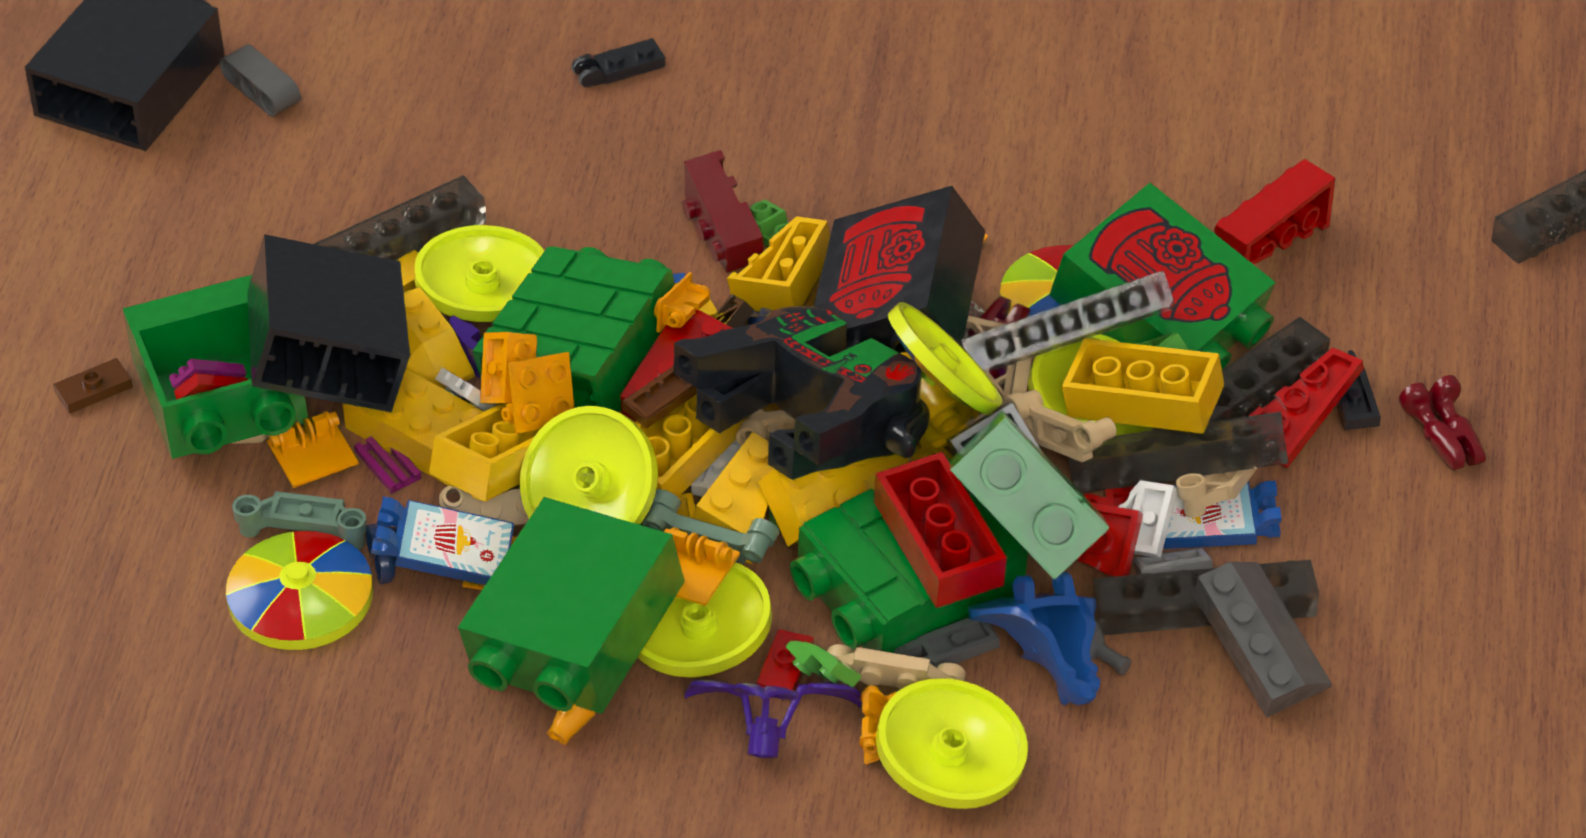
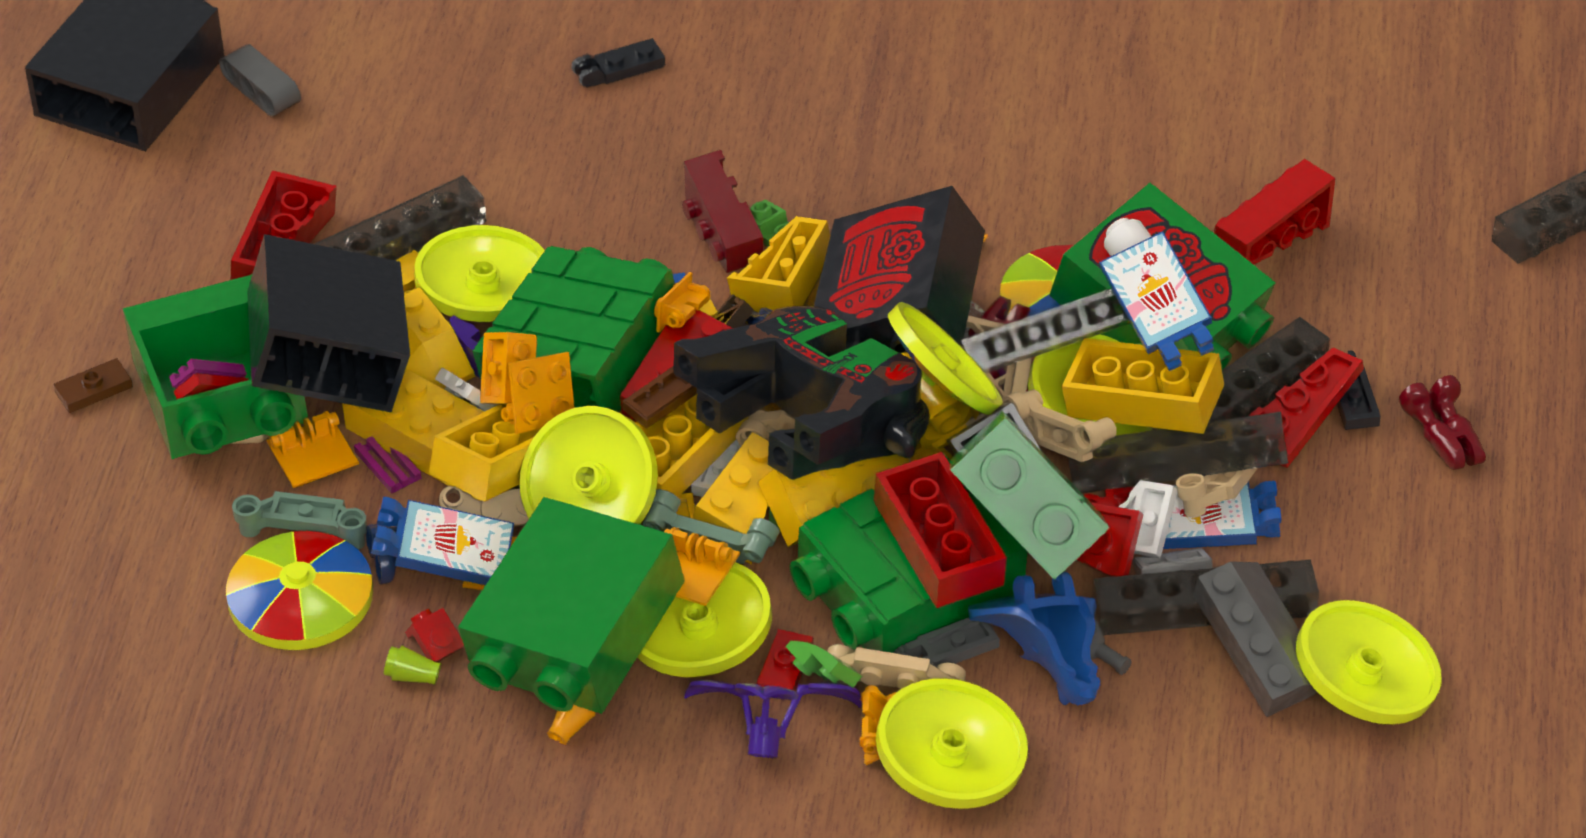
none -> red wedge [230,170,337,280]
none -> lime cone [384,645,441,685]
none -> red bracket [405,608,464,662]
none -> tile [1099,231,1214,371]
none -> white head [1104,218,1152,256]
none -> neon yellow dish [1296,600,1441,724]

